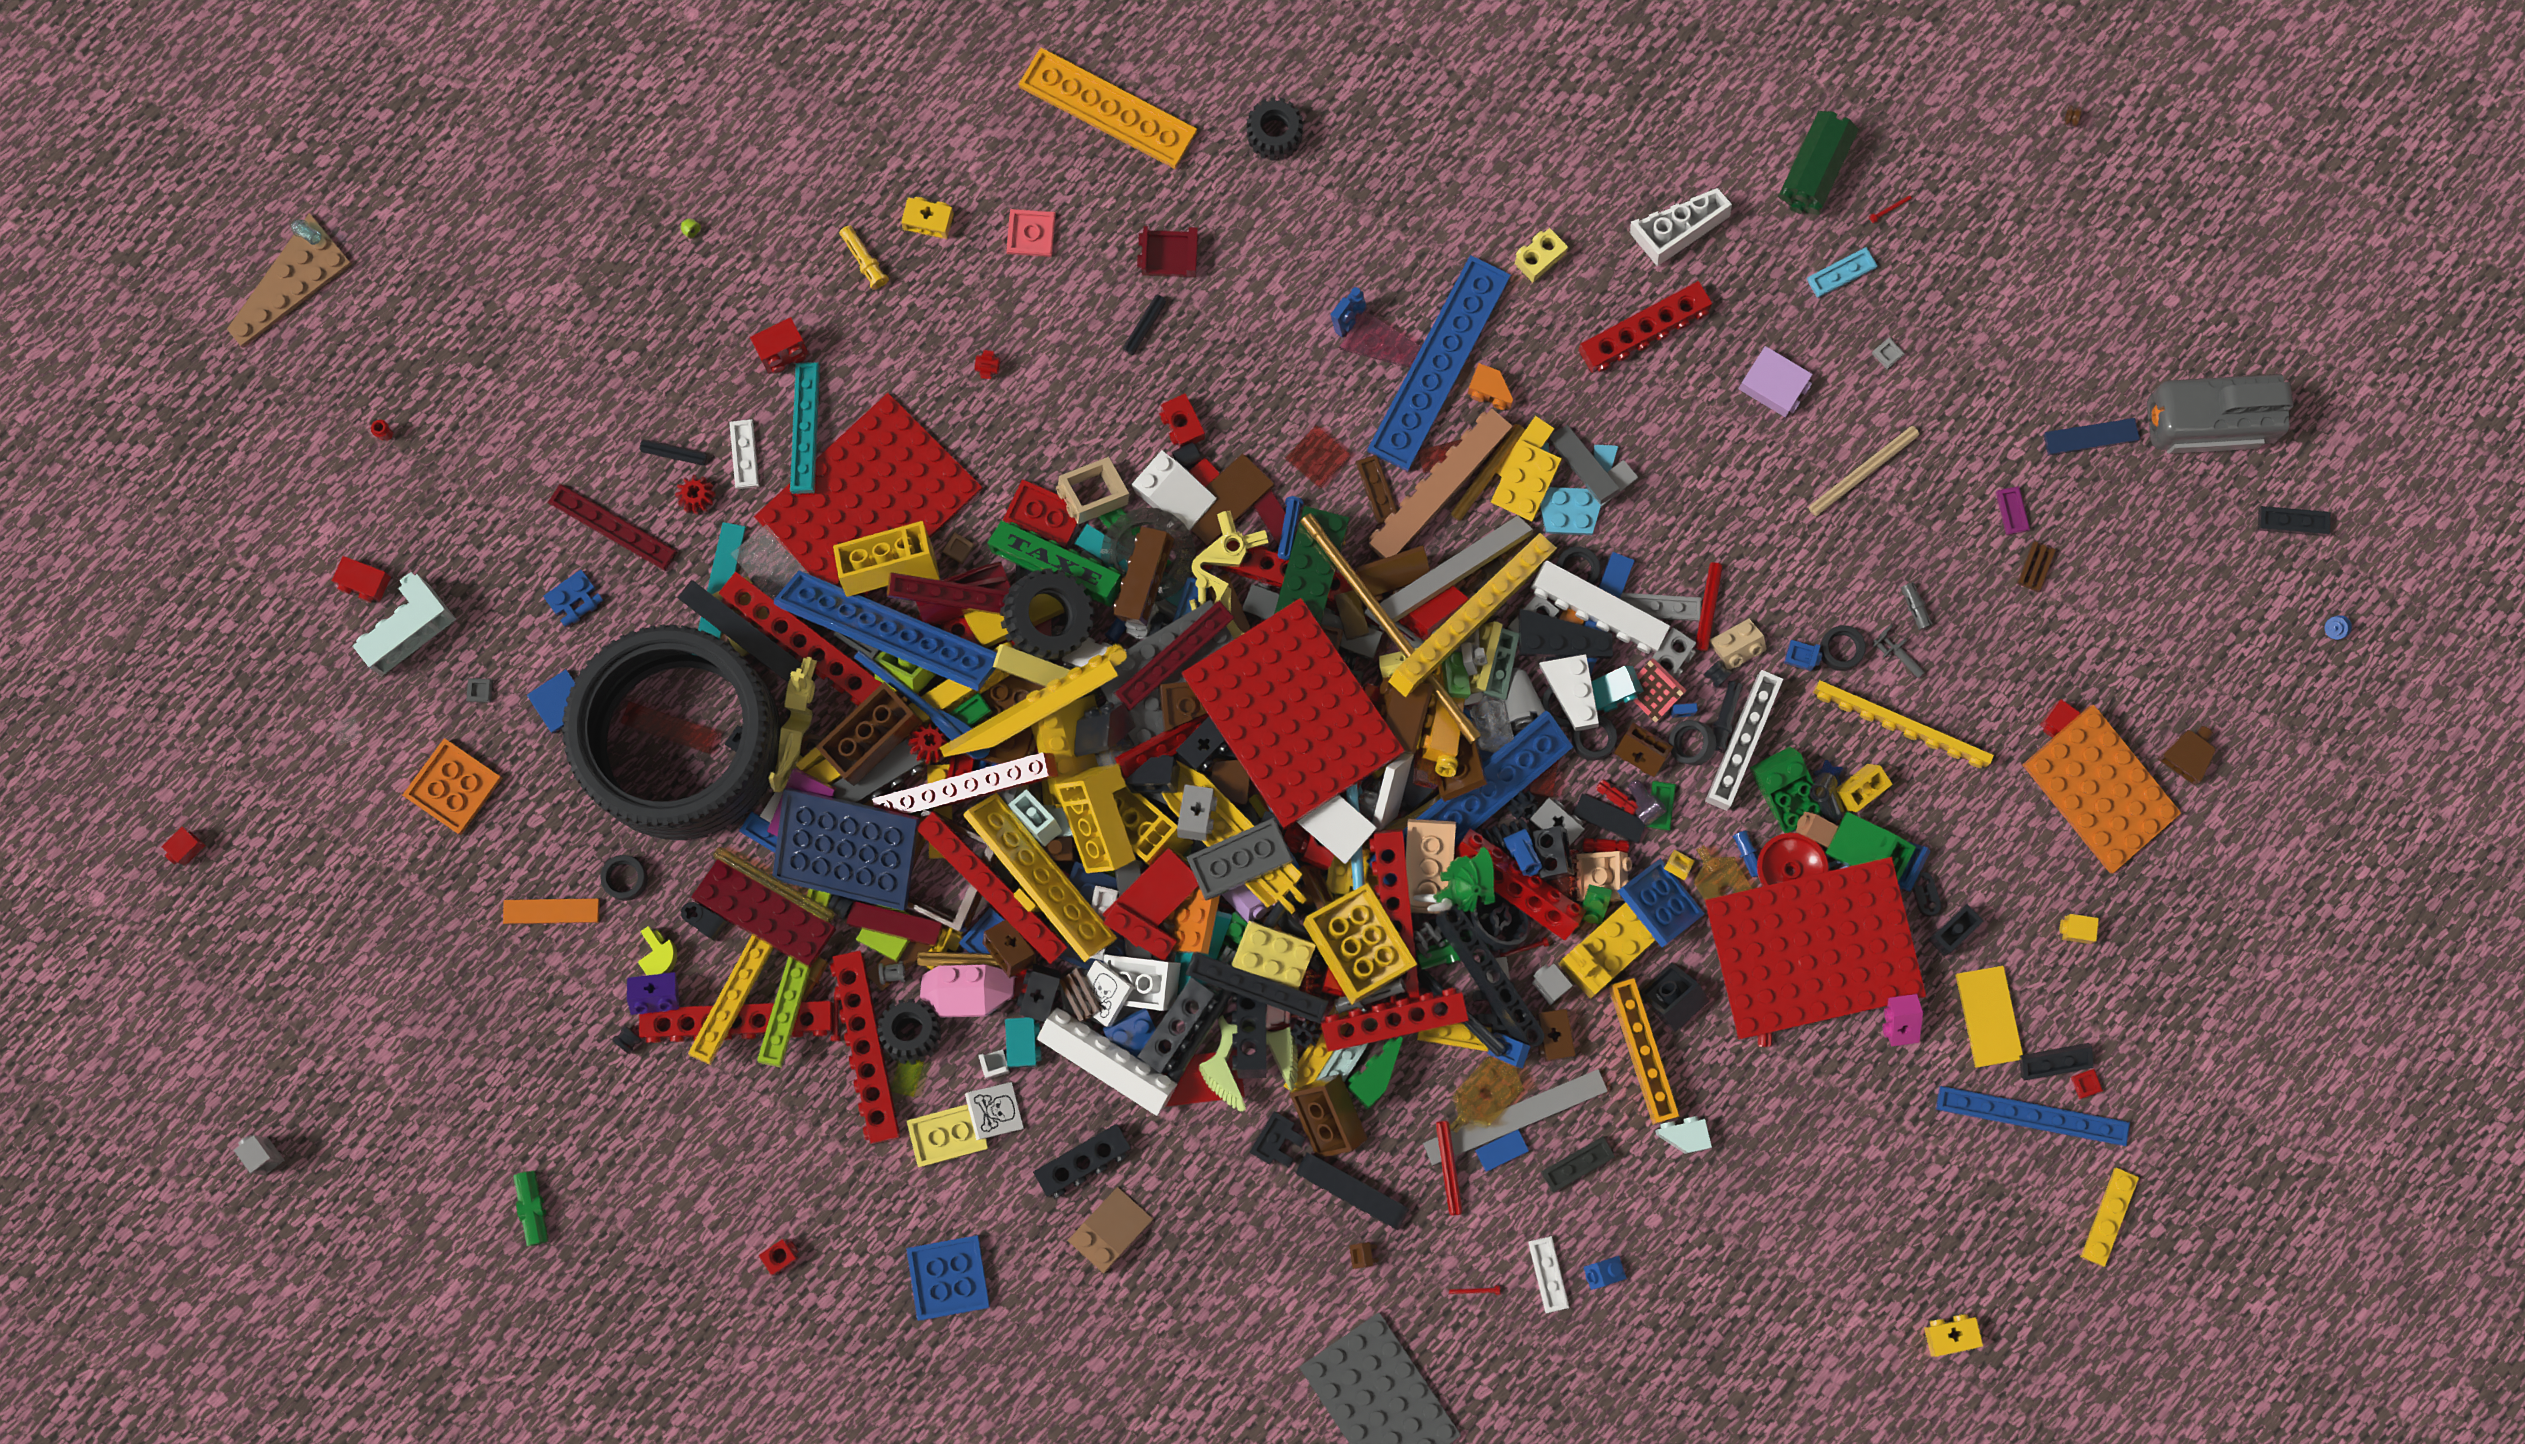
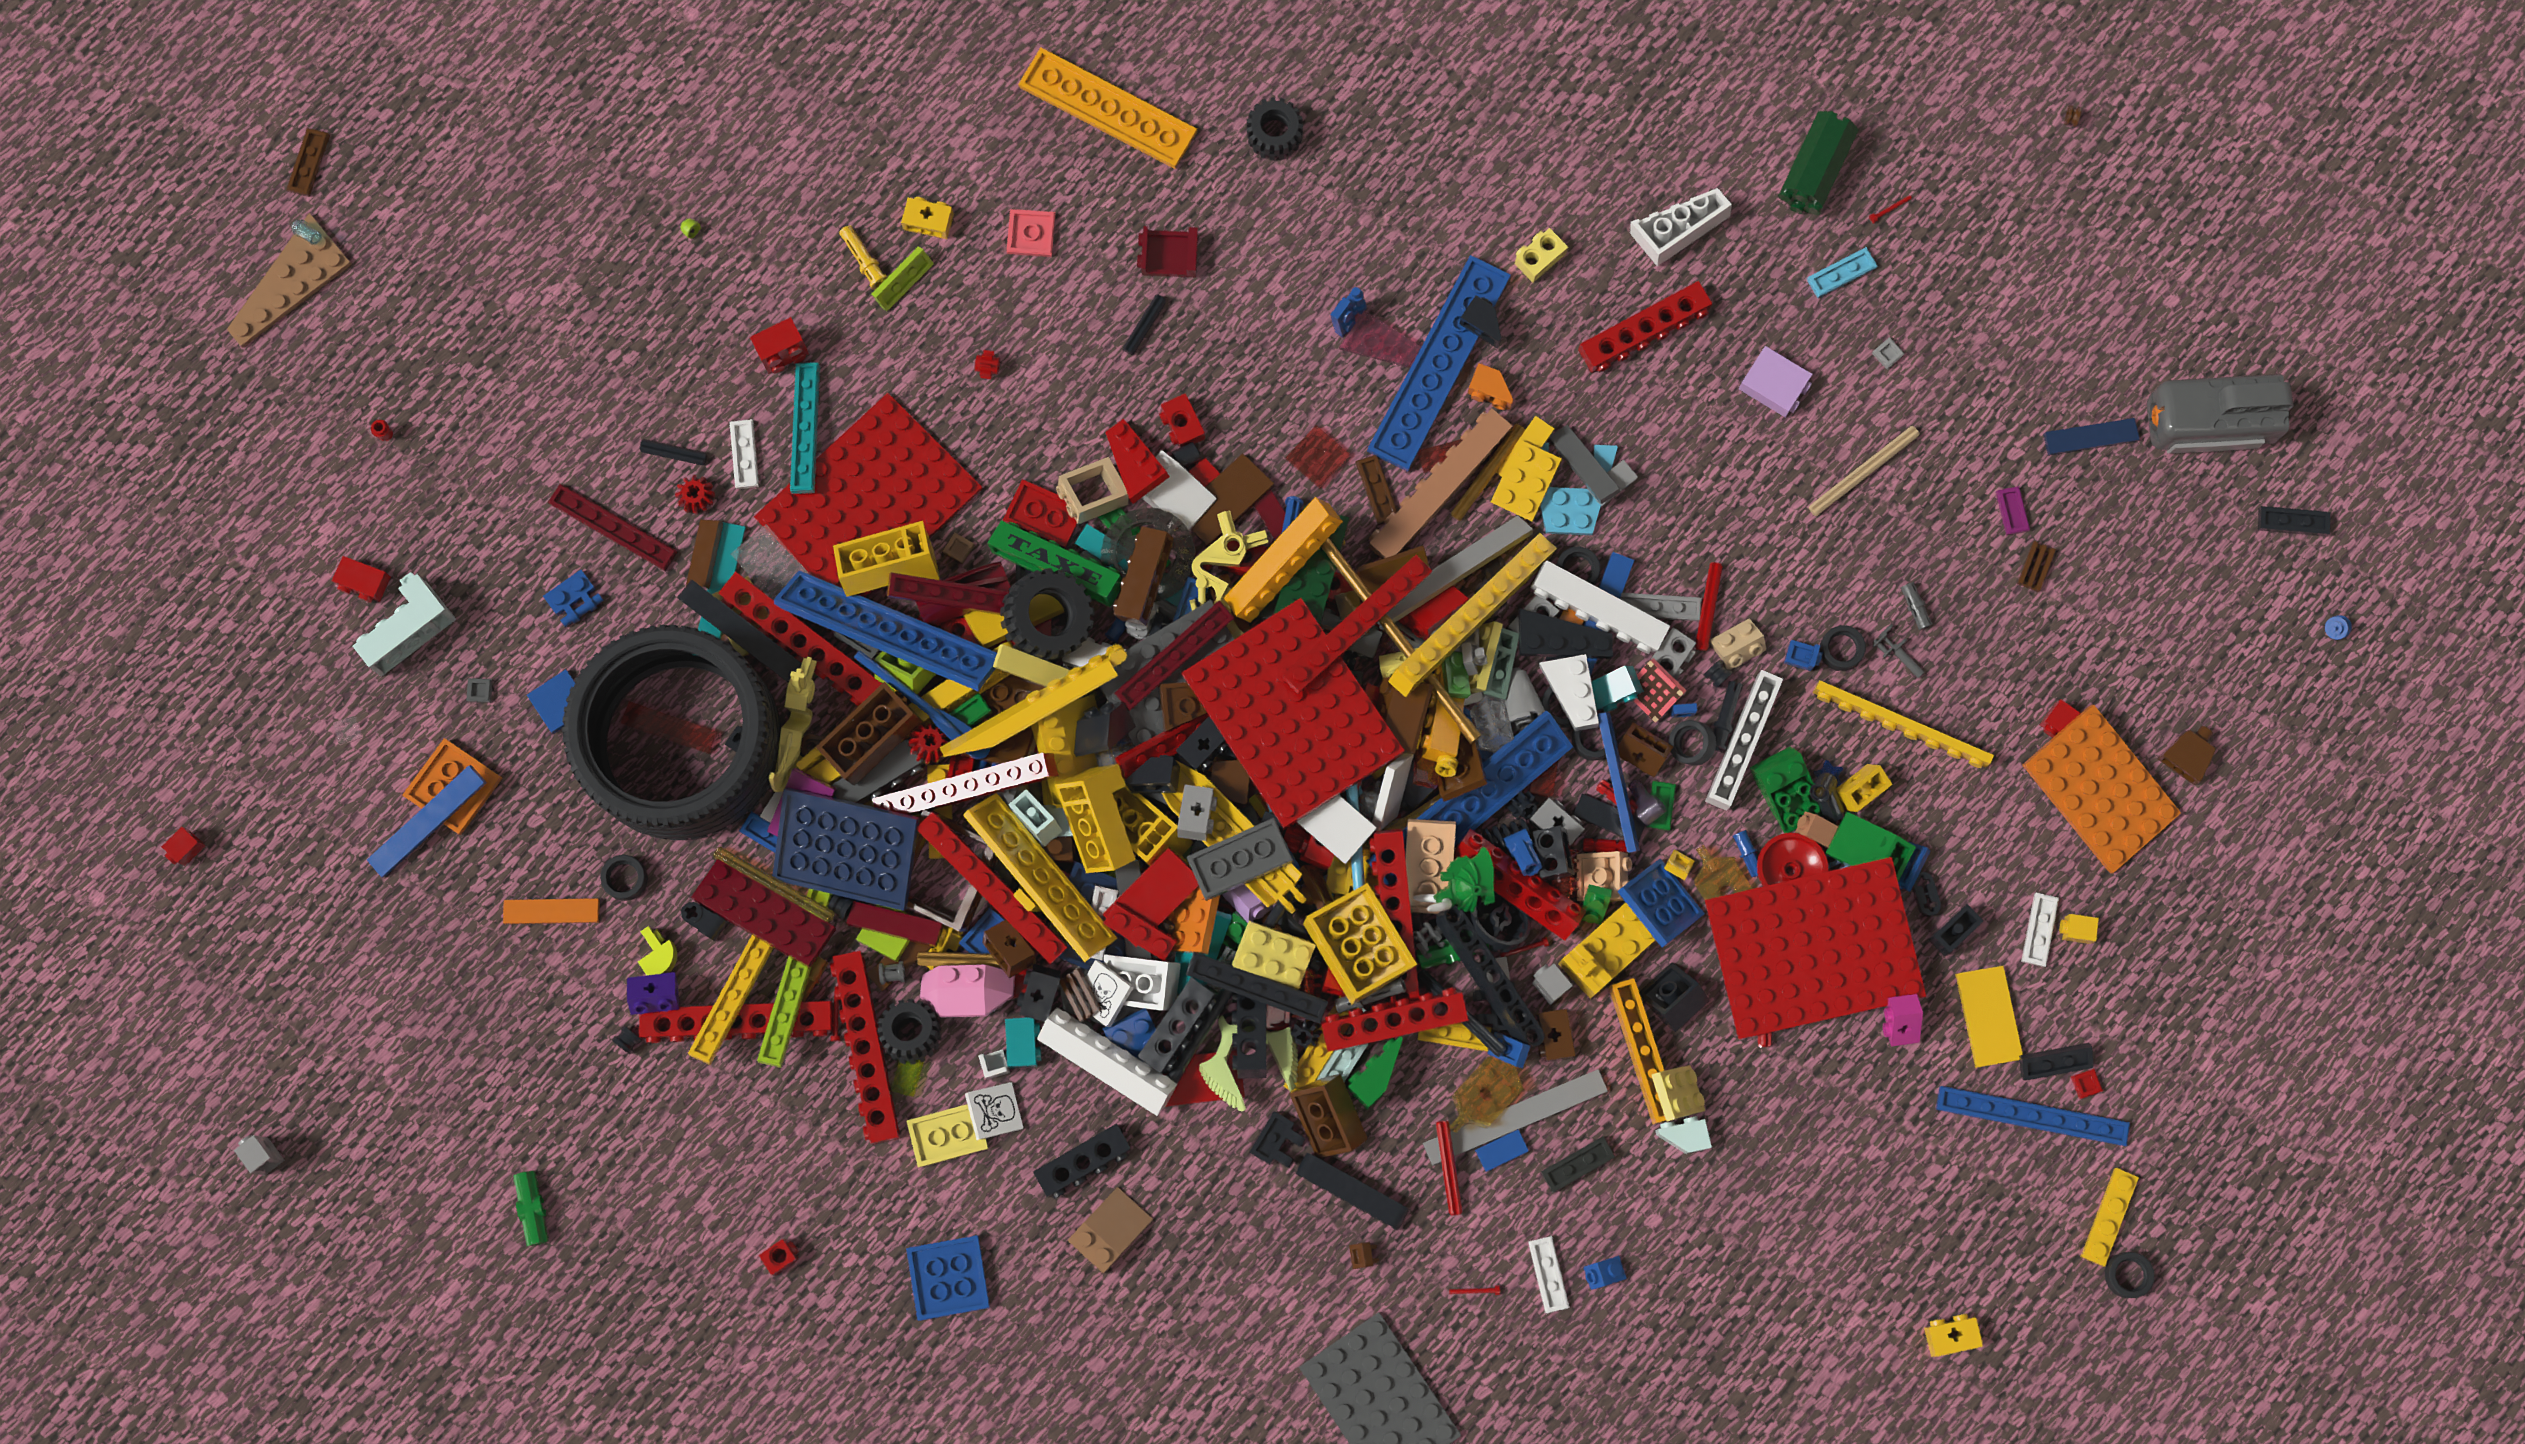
none -> reddish brown tile [286,128,330,197]
none -> blue tile [367,765,487,877]
none -> reddish brown tile [686,519,724,589]
none -> lime plate [871,246,934,311]
none -> red wing [1105,418,1170,504]
none -> light orange brick [1224,497,1343,623]
none -> red plate [1282,555,1432,694]
none -> black slope [1459,296,1501,349]
none -> blue tile [1597,712,1640,853]
none -> light yellow plate [1652,1065,1705,1121]
none -> white tile [2021,893,2059,967]
none -> black tyre [2105,1252,2155,1298]

